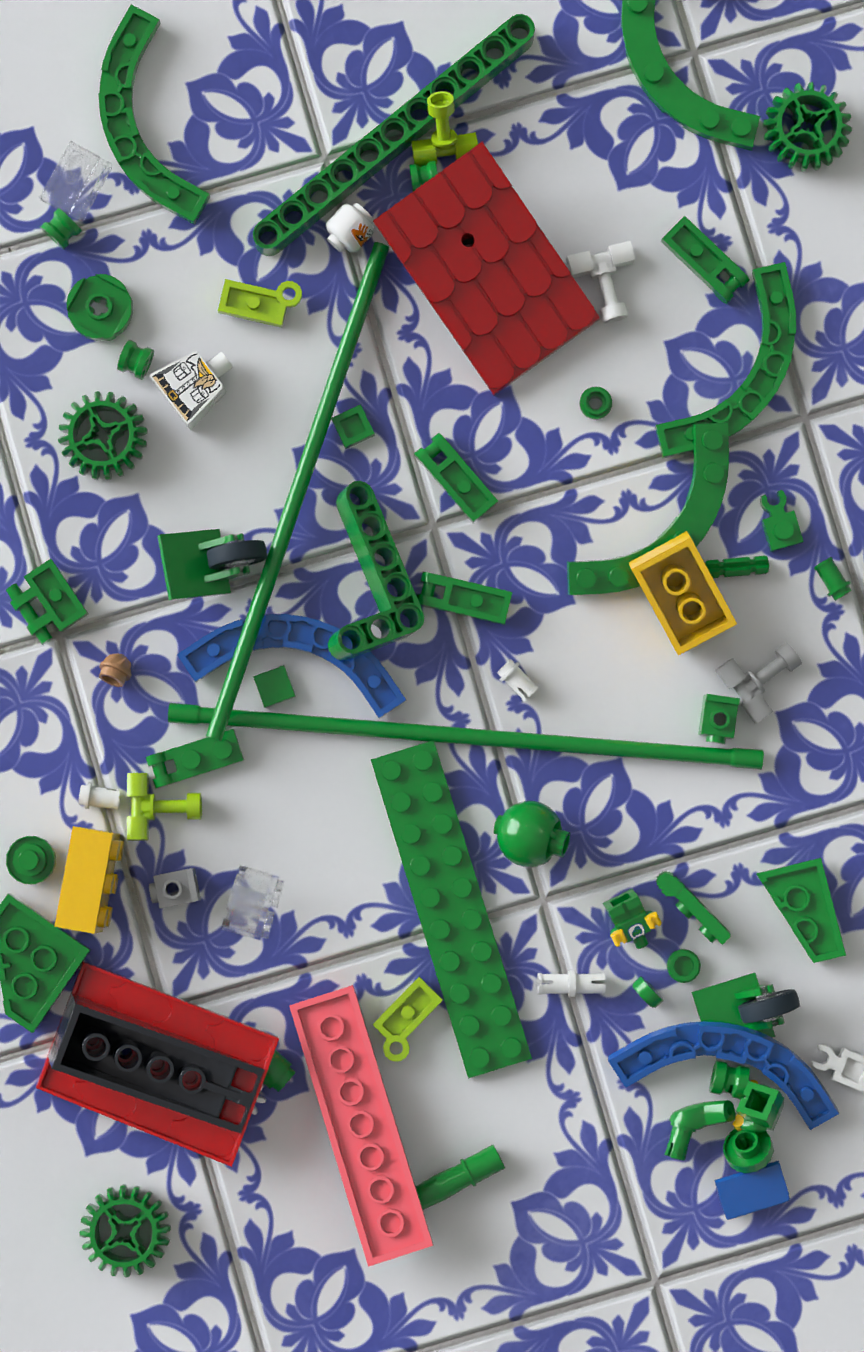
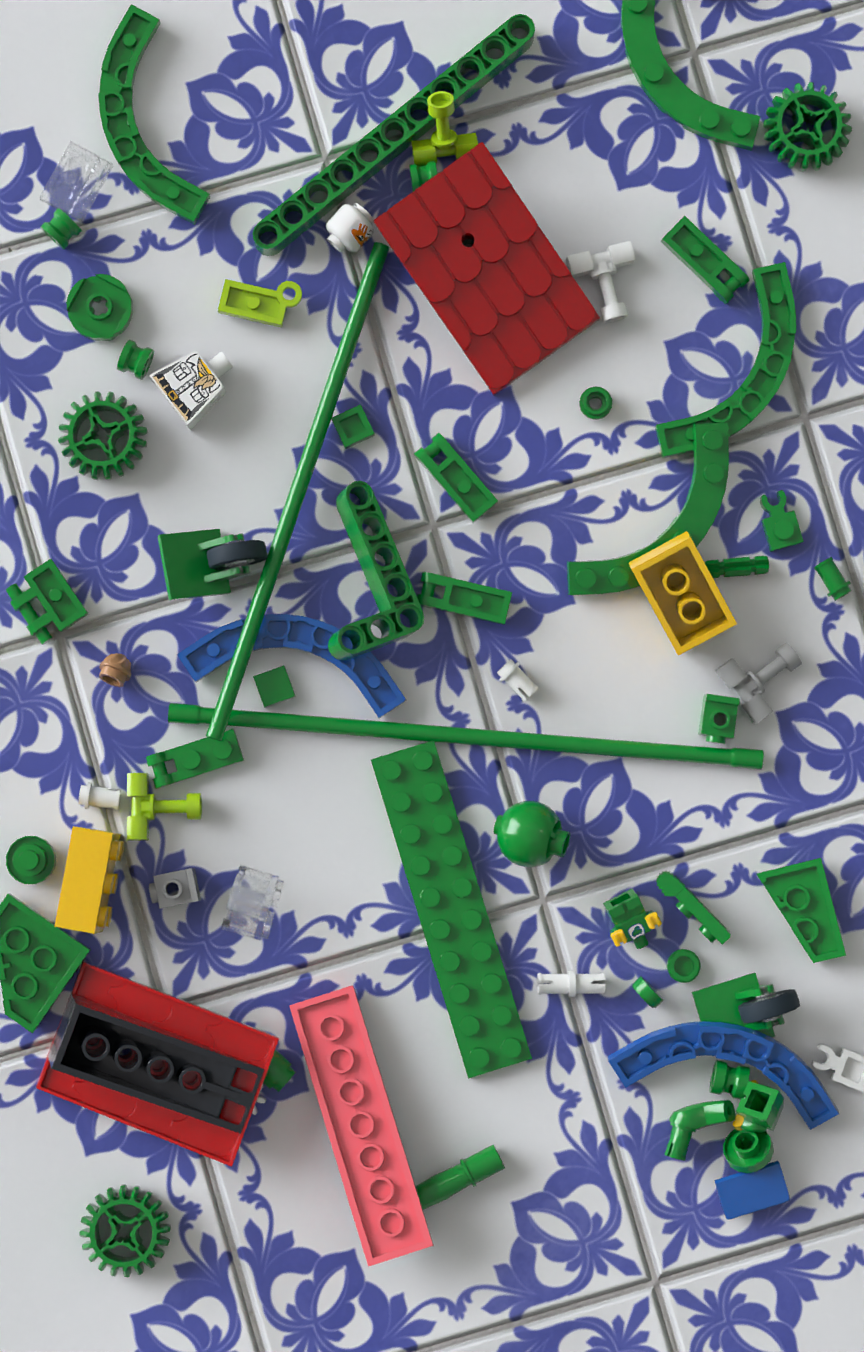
lime hinge [372,976,443,1062] -> none

